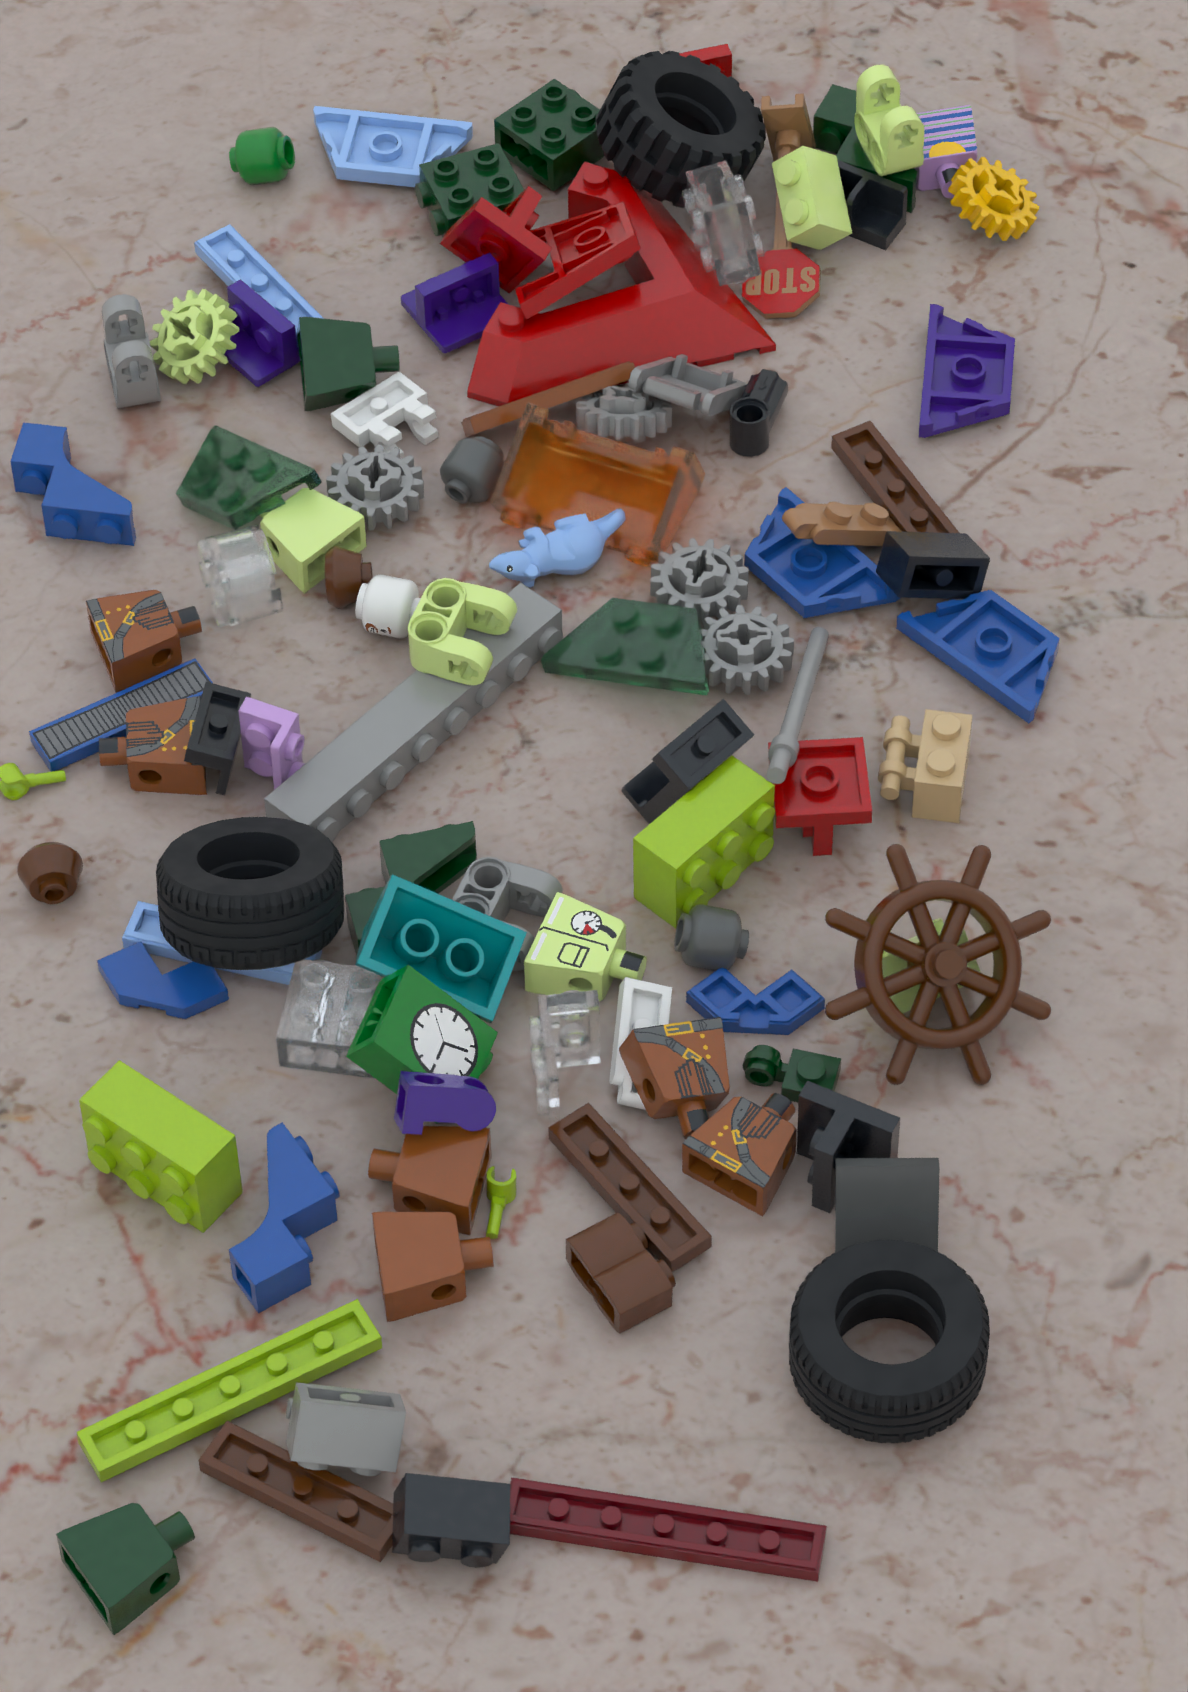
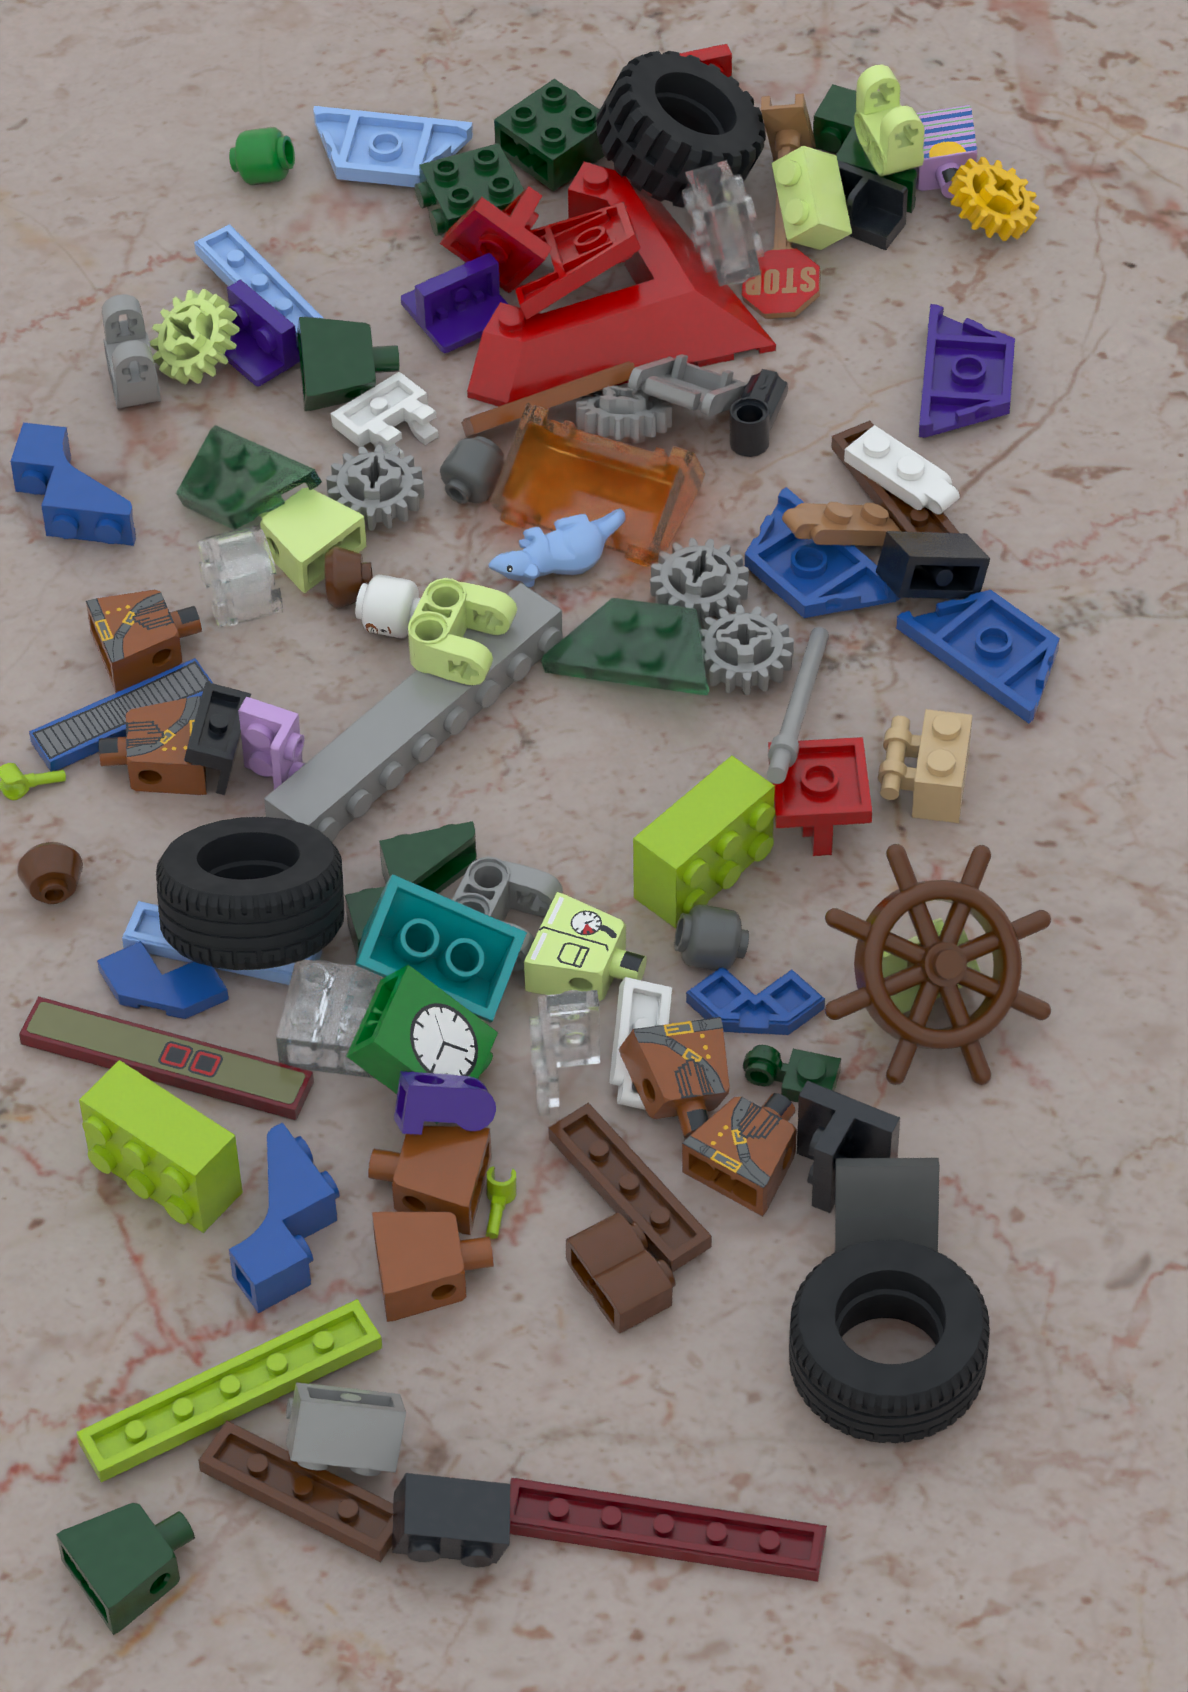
black panel [621,698,755,824] -> none
none -> tile [19,996,314,1120]
none -> white hinge [844,425,960,515]

